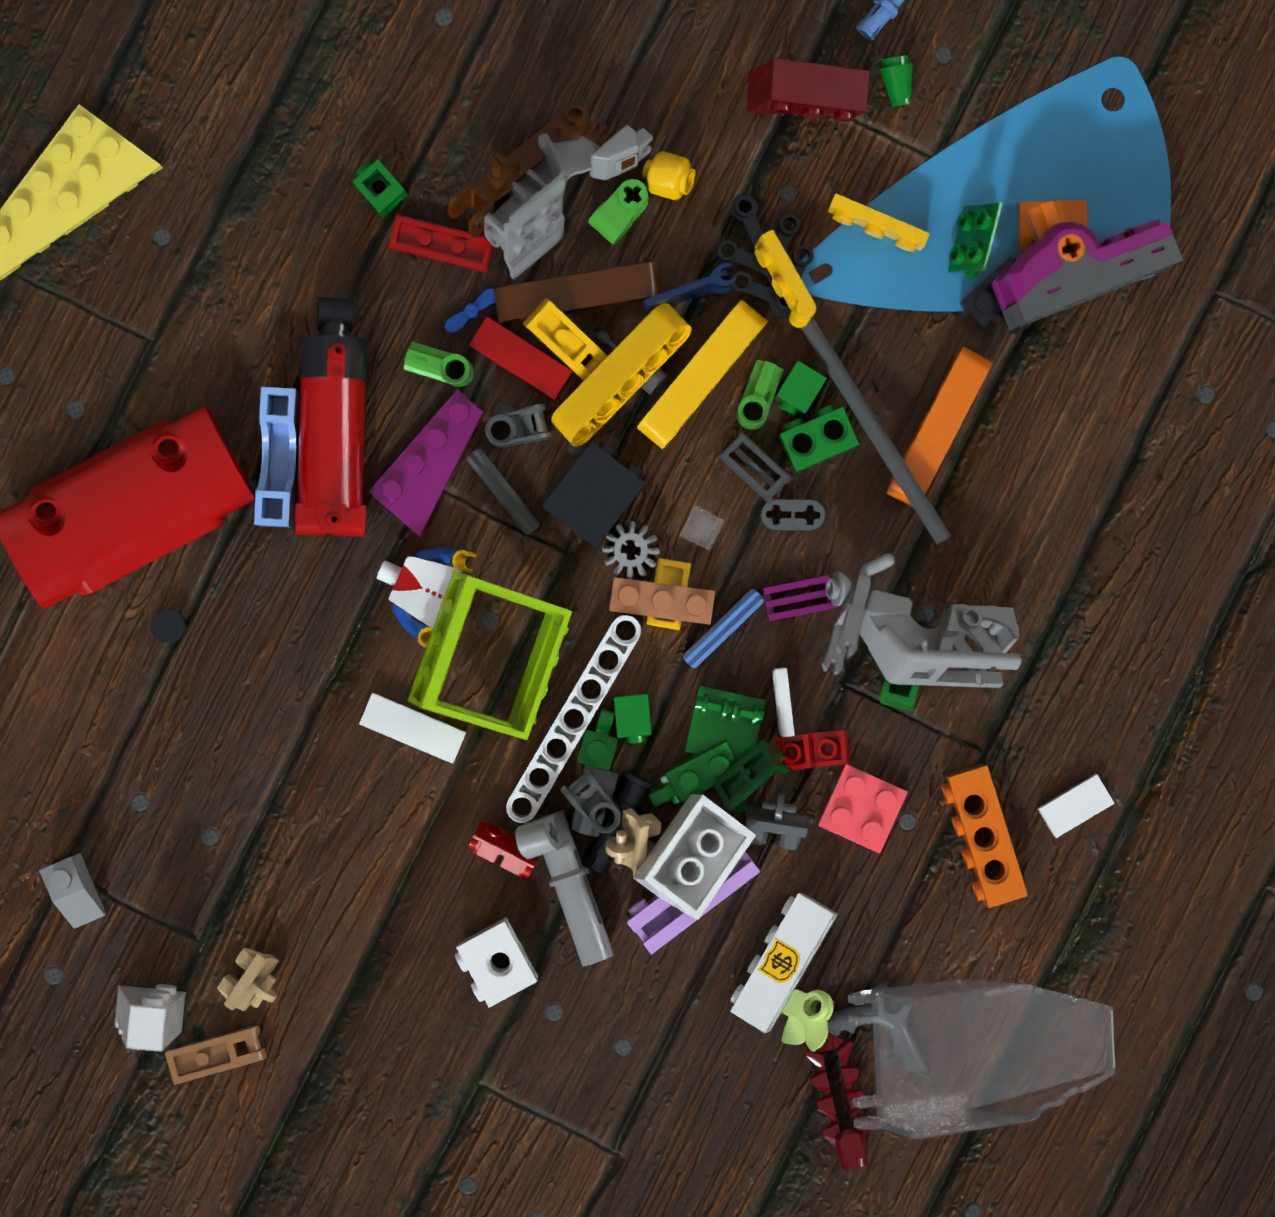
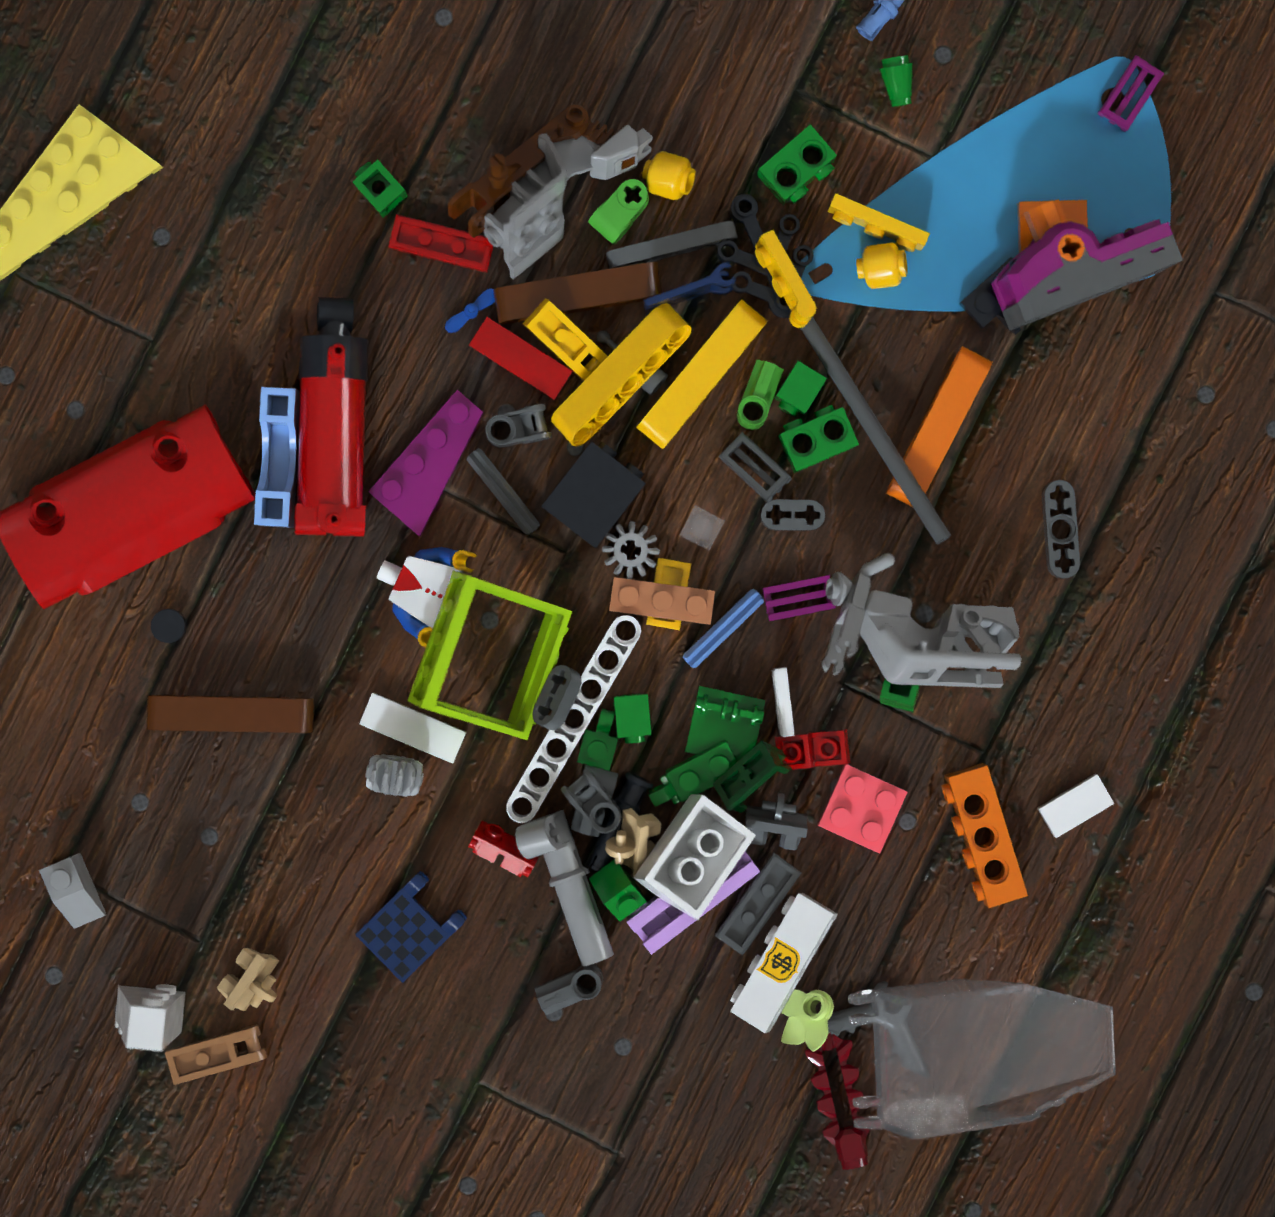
bright green piece [404,342,474,387] -> none
white brick [455,917,539,1008] -> none
dark red wedge [746,58,869,122] -> none
green hinge [948,202,1003,278] -> none
none -> reddish brown beam [147,695,314,733]
none -> dark blue flag [355,871,467,983]
none -> light grey gear [365,754,424,797]
none -> dark grey beam [533,665,581,731]
none -> dark grey piece [535,964,604,1015]
none -> green brick [589,860,647,922]
none -> dark grey beam [605,221,738,269]
none -> dark grey tile [715,852,802,956]
none -> green brick [757,124,837,206]
none -> yellow head [856,242,908,289]
none -> dark grey beam [1042,480,1080,578]
none -> magenta tile [1097,55,1164,132]

